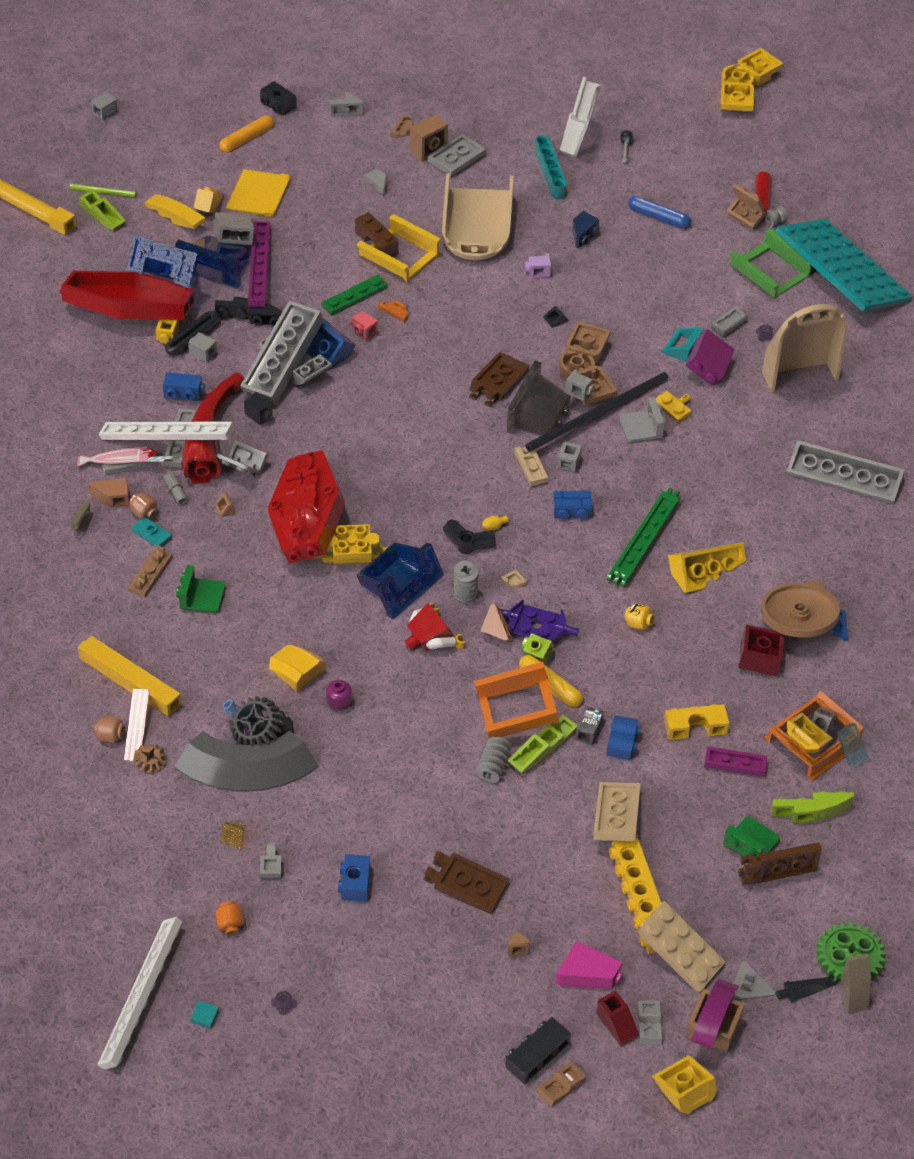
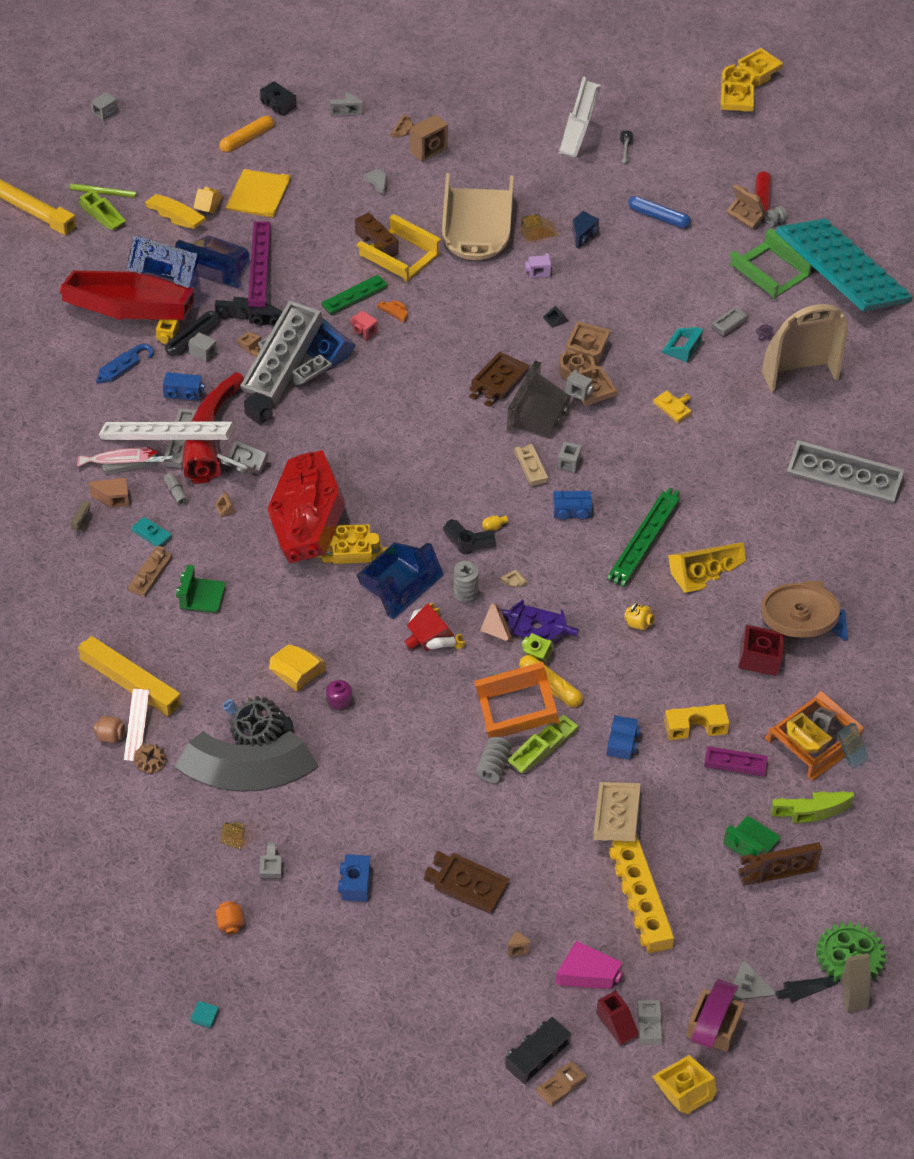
white plate [97,917,182,1069] -> none
nougat head [129,492,157,519] -> none
light grey brick [213,212,254,245] -> none
clear purple plate [271,991,297,1015] -> none
light grey plate [428,134,486,177] -> none
black piece [525,372,668,452] -> none
teal beam [535,135,566,199] -> none
flat silver leg [575,706,604,745] -> none
light grey bracket [619,397,666,442] -> none
tan plate [636,901,726,992] -> none
magenta brick [685,329,735,385] -> none
none -> blue plate [96,344,154,384]
none -> medium nougat slope [236,332,261,358]
none -> clear yellow slope [521,214,558,242]

